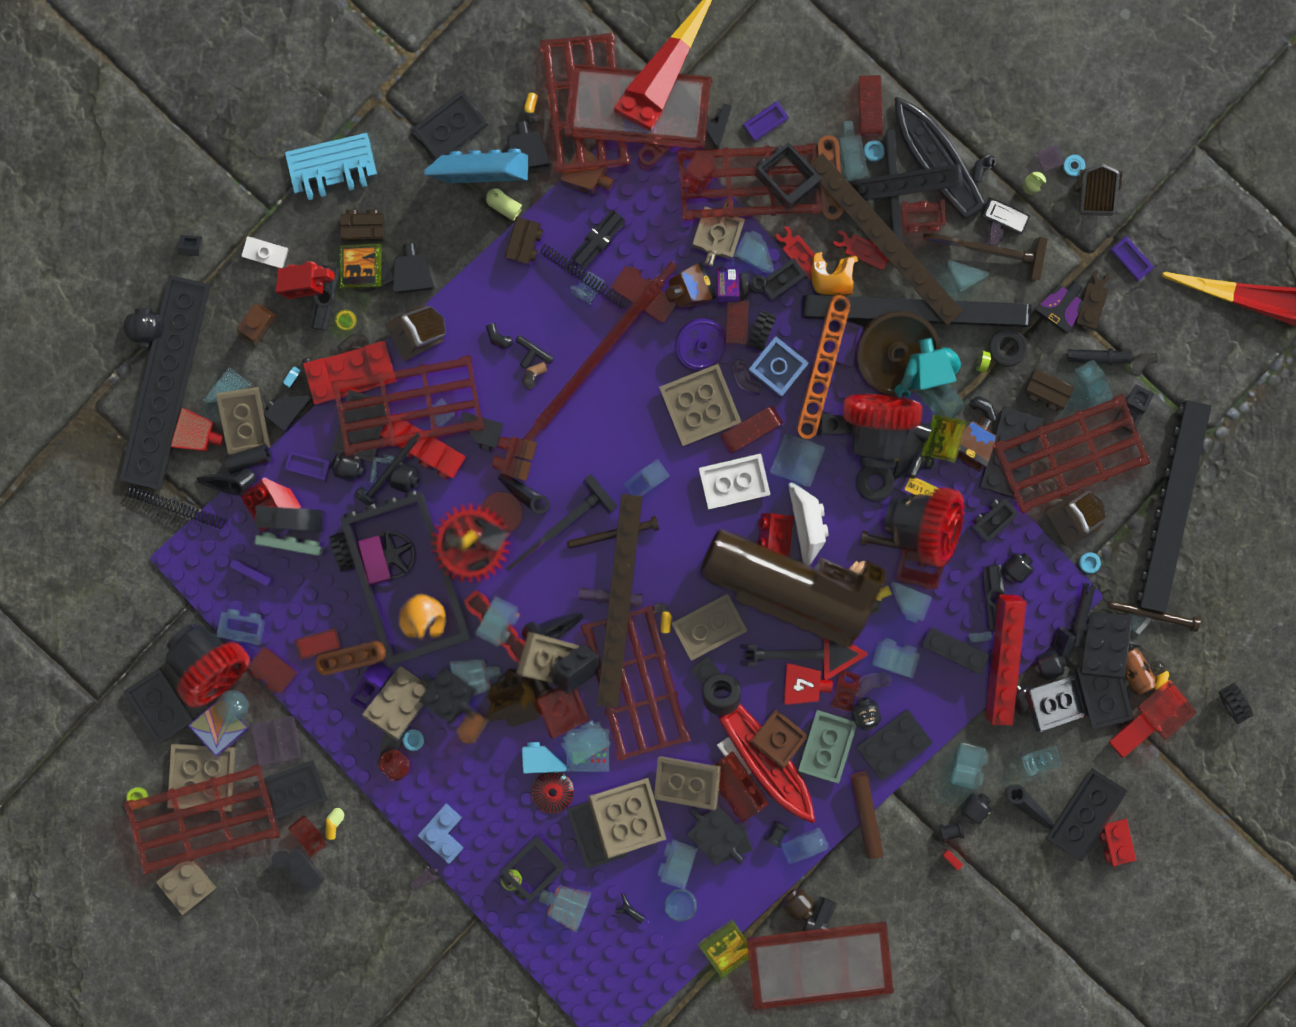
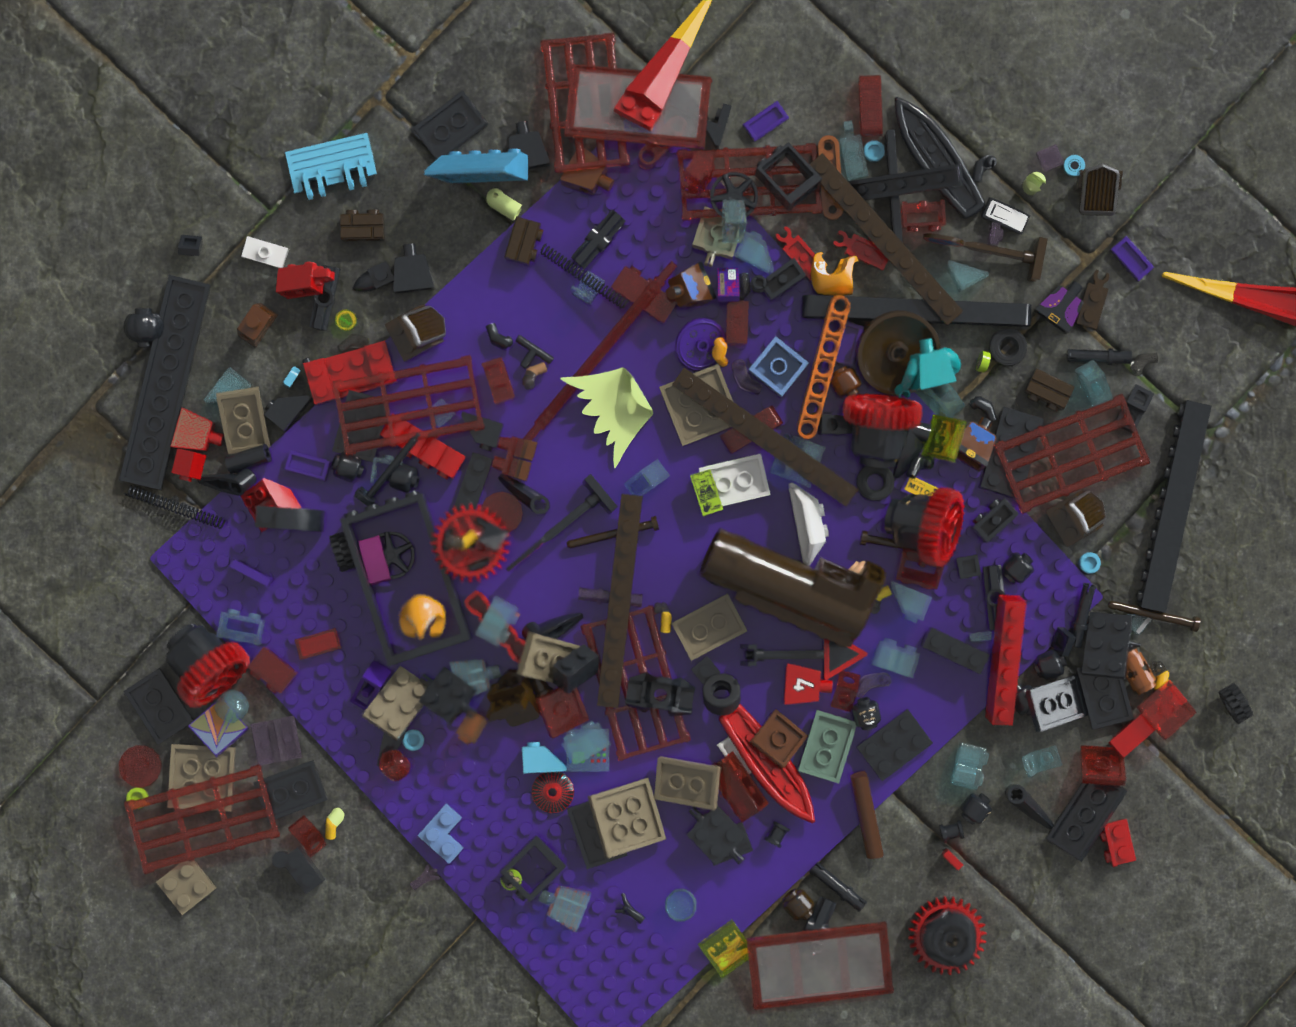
sand green plate [255,532,324,556] -> none
dark orange plate [316,641,385,675] -> none
tile [340,244,381,288] -> none
arm [524,93,541,125] -> none
clear light blue brick [658,839,697,889] -> none
black tyre [747,310,776,351] -> none
red bracket [756,513,794,557] -> none
clear light blue slope [781,827,829,864] -> none
none -> clear red tile [119,745,162,787]
none -> red brick [172,448,206,482]
none -> black plate [452,452,493,512]
none -> clear red window [481,357,515,405]
none -> yellowish green piece [560,367,653,468]
none -> black piece [625,672,695,717]
none -> dark brown plate [672,368,858,507]
none -> lime tile [690,469,723,516]
none -> black wheel [710,172,758,220]
none -> light orange arm [712,337,728,367]
none -> clear light blue slope [722,200,746,243]
none -> black pin [809,862,867,912]
none -> reddish brown head [830,366,862,397]
none -> piece [908,896,987,975]
none -> black plate [956,554,981,579]
none -> clear red plate [1080,745,1126,786]

